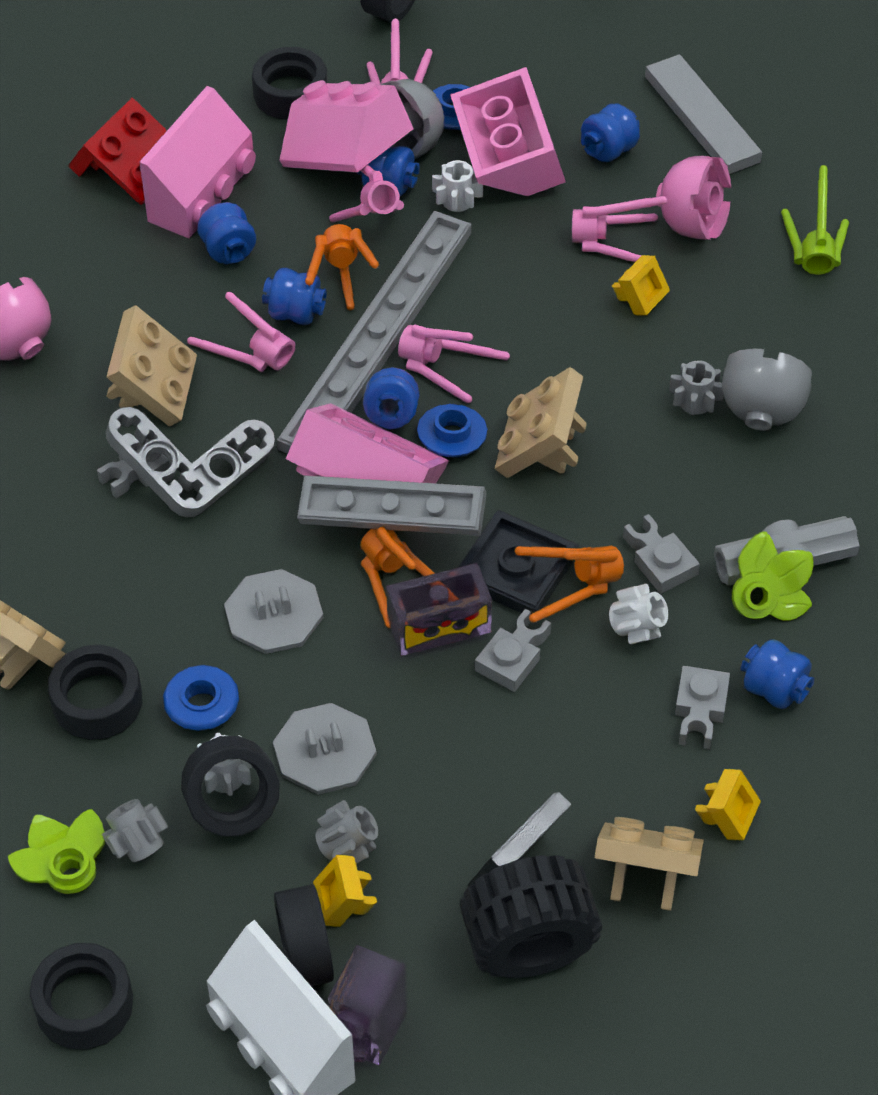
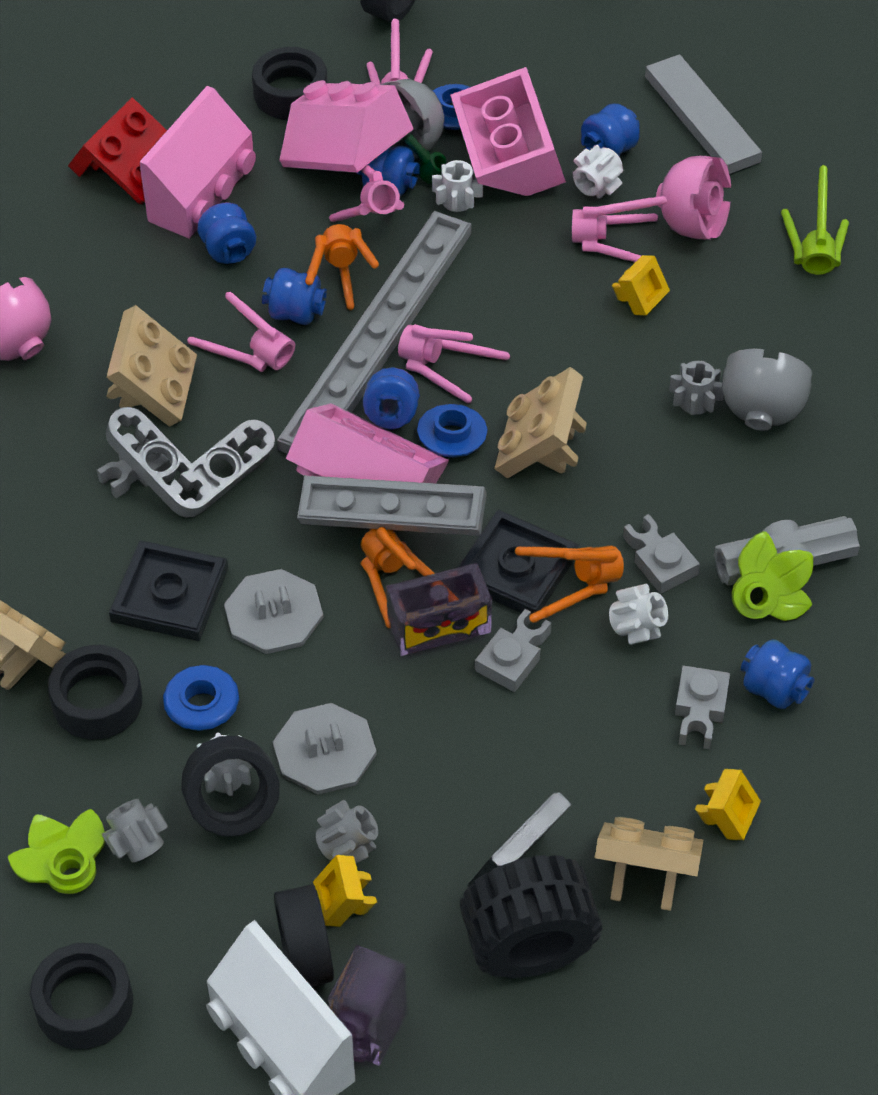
none -> black tile [109,540,228,641]
none -> dark green hand [403,132,446,184]
none -> white gear [573,145,623,199]

